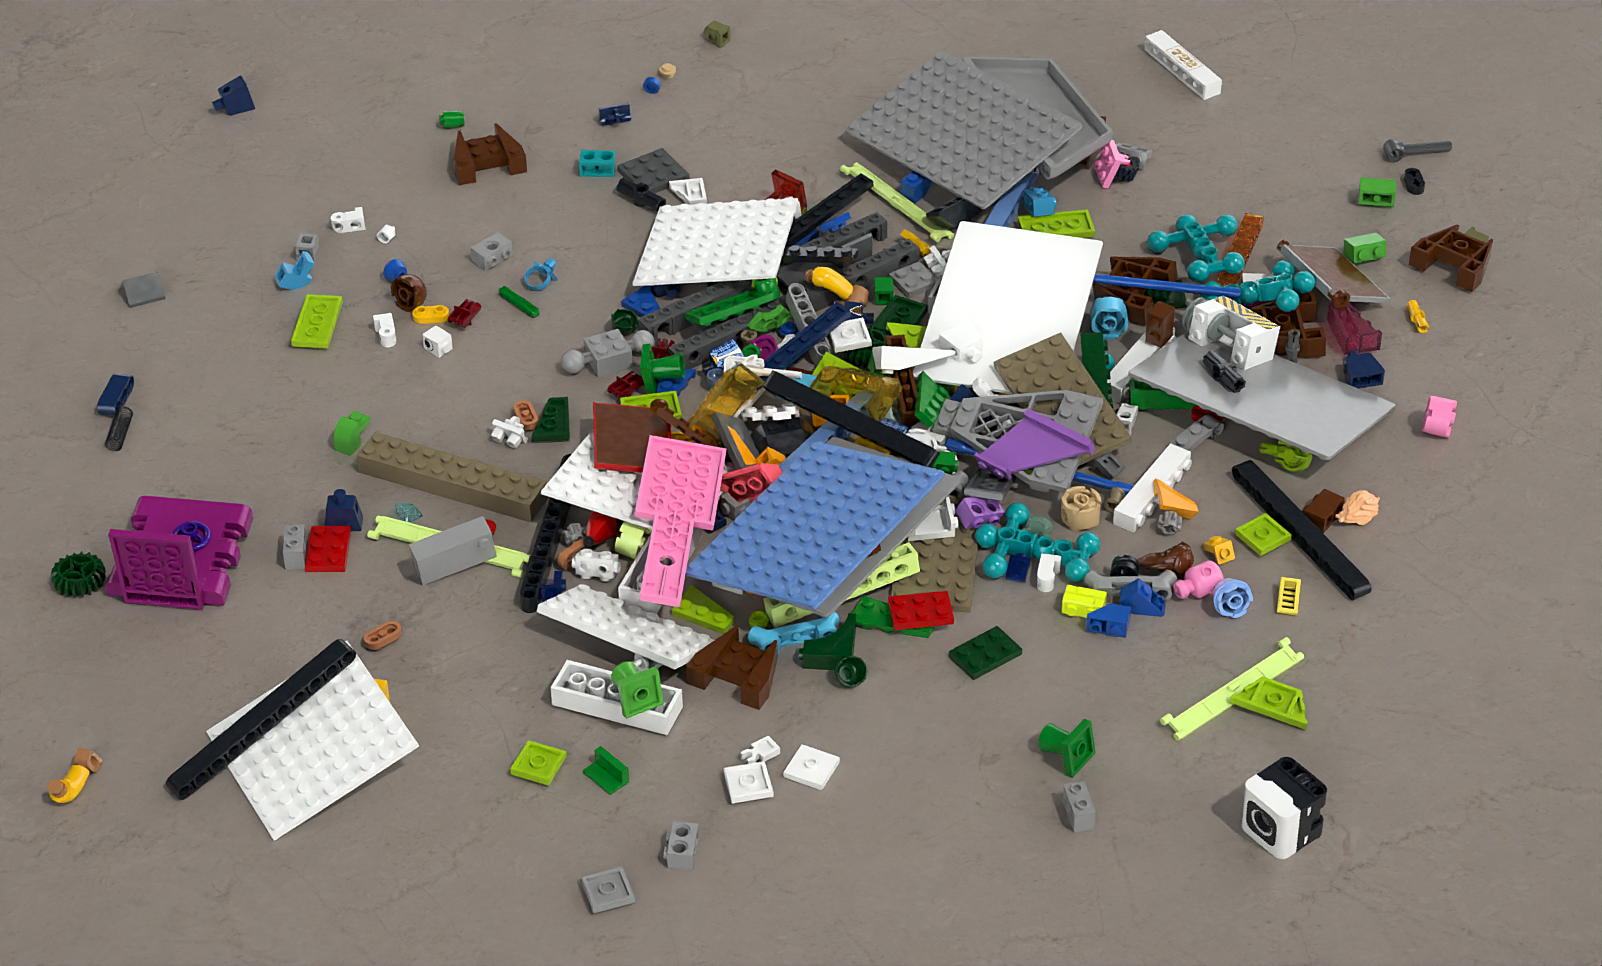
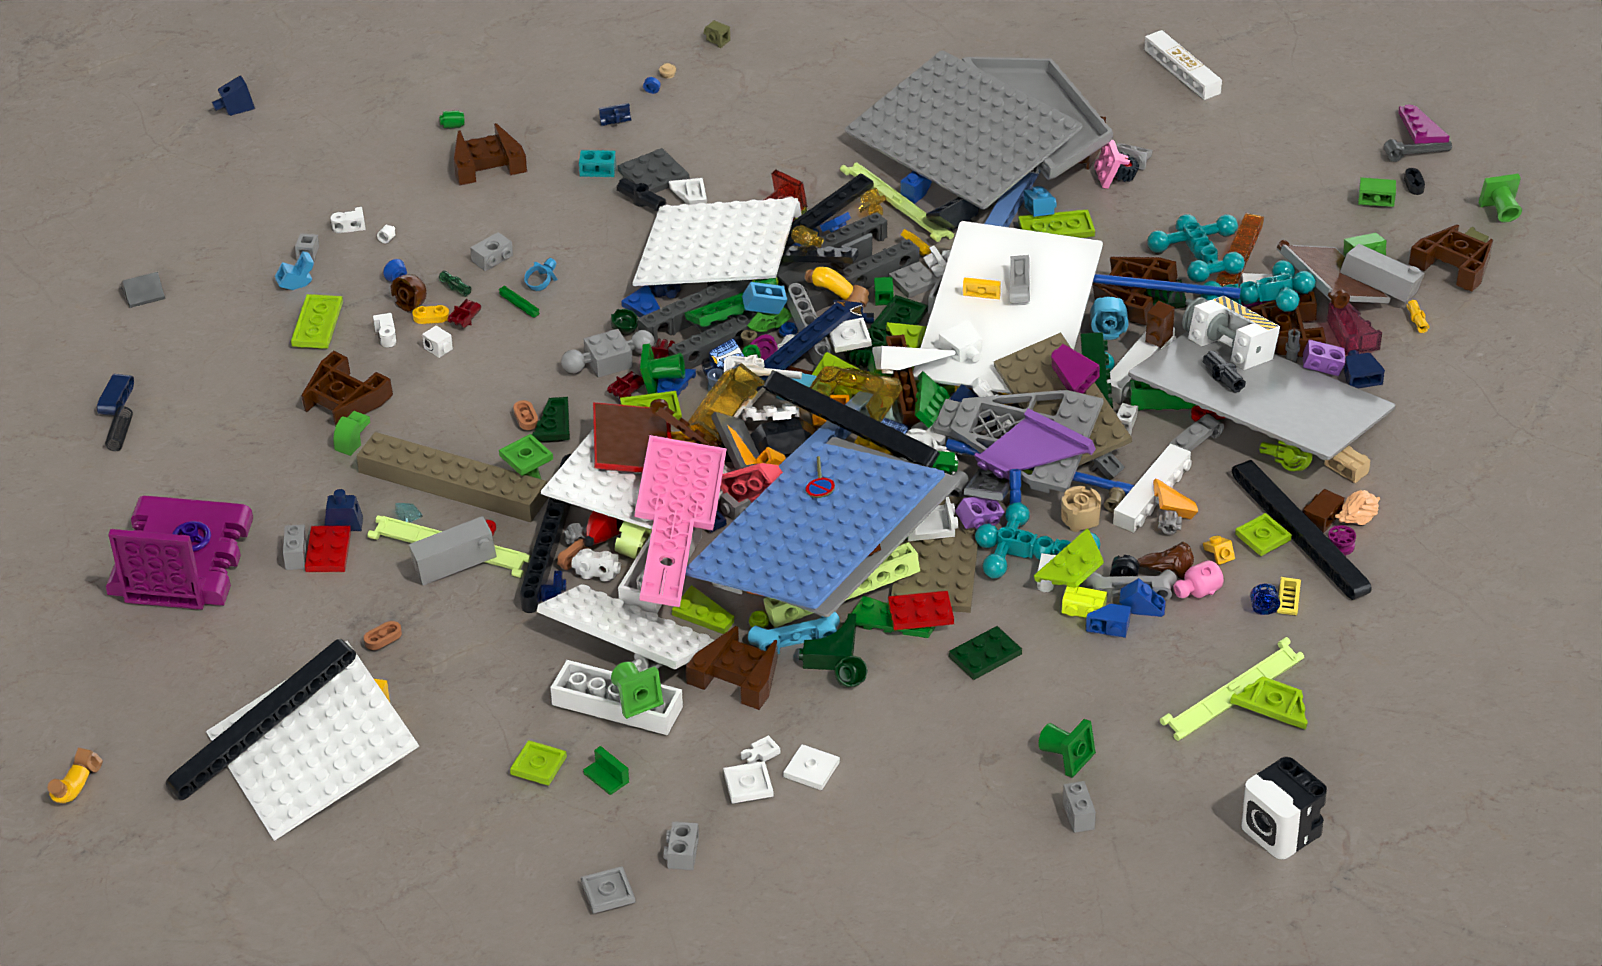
dark green gear [51,551,106,598] -> none
white hips [491,416,528,449] -> none
clear blue bracket [1006,553,1031,583] -> none
sand green piece [1022,515,1053,537] -> none
light blue cone [1213,578,1253,618] -> none
bright pink brick [1422,396,1457,438] -> none
none -> reddish brown wedge [301,350,393,427]
none -> clear green pin [439,270,472,297]
none -> bright green plant [499,434,553,479]
none -> dark azure brick [742,282,787,314]
none -> clear yellow hips [791,225,824,247]
none -> piece [806,456,835,498]
none -> clear yellow hips [859,188,886,216]
none -> yellow plate [963,277,1001,300]
none -> light grey plate [1009,255,1030,303]
none -> blue piece [1009,469,1021,504]
none -> lime wing [1034,529,1104,588]
none -> magenta slope [1051,344,1100,394]
none -> clear blue wheel [1250,583,1281,615]
none -> medium lavender brick [1303,340,1345,376]
none -> tan brick [1324,445,1371,483]
none -> magenta wheel [1328,525,1356,555]
none -> light grey brick [1340,244,1425,302]
none -> magenta wing [1398,104,1450,144]
none -> bright green plant [1478,173,1522,222]

